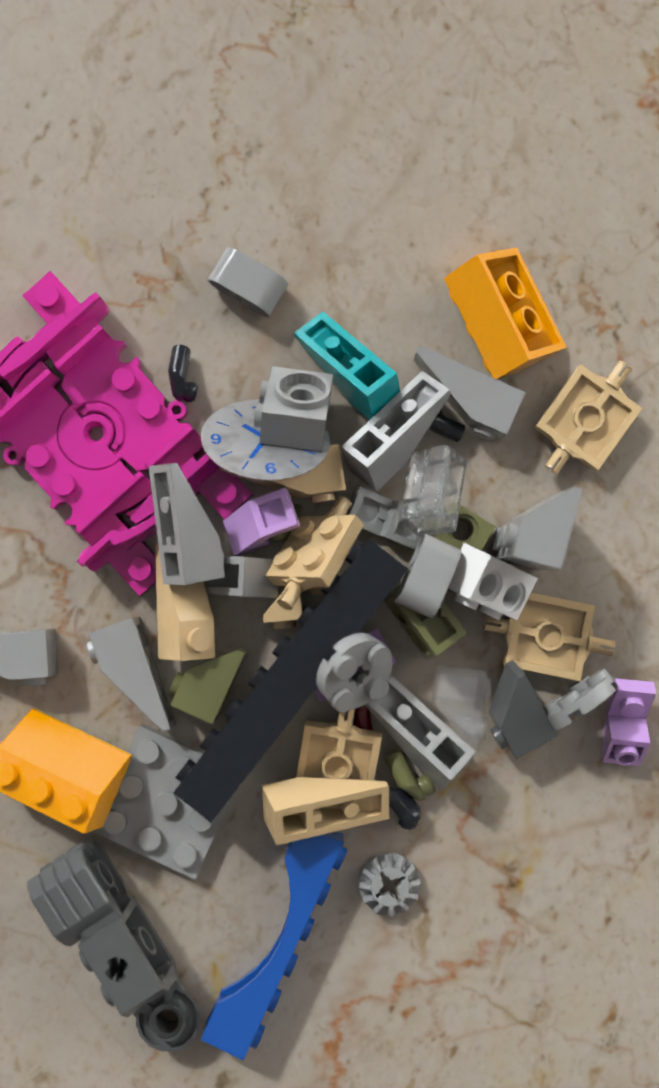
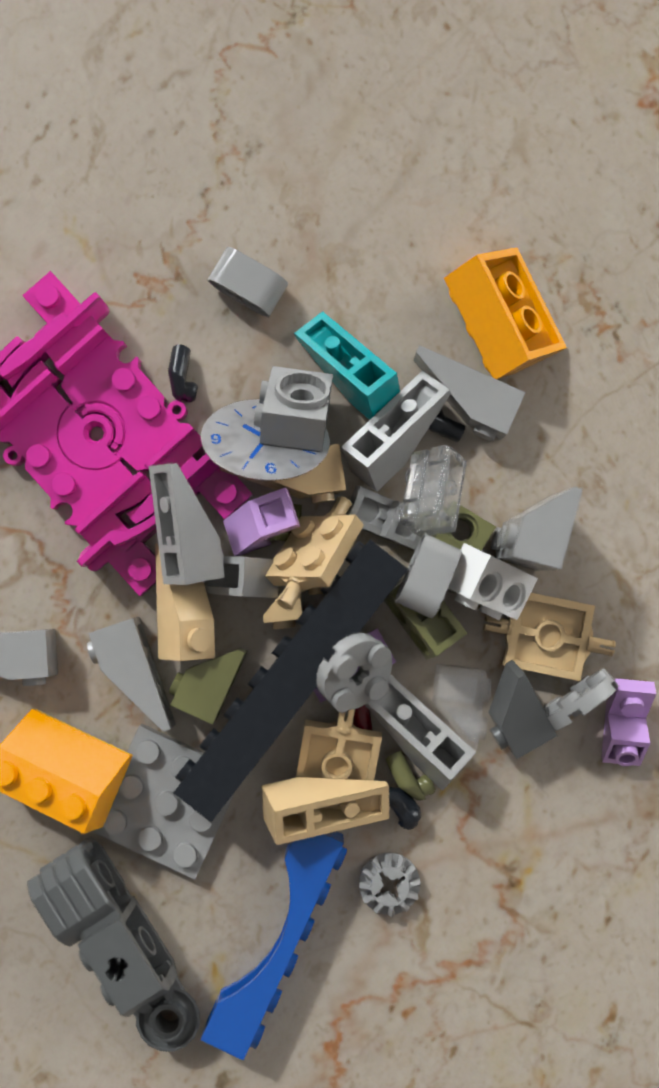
tan plate [534,361,643,475] -> none

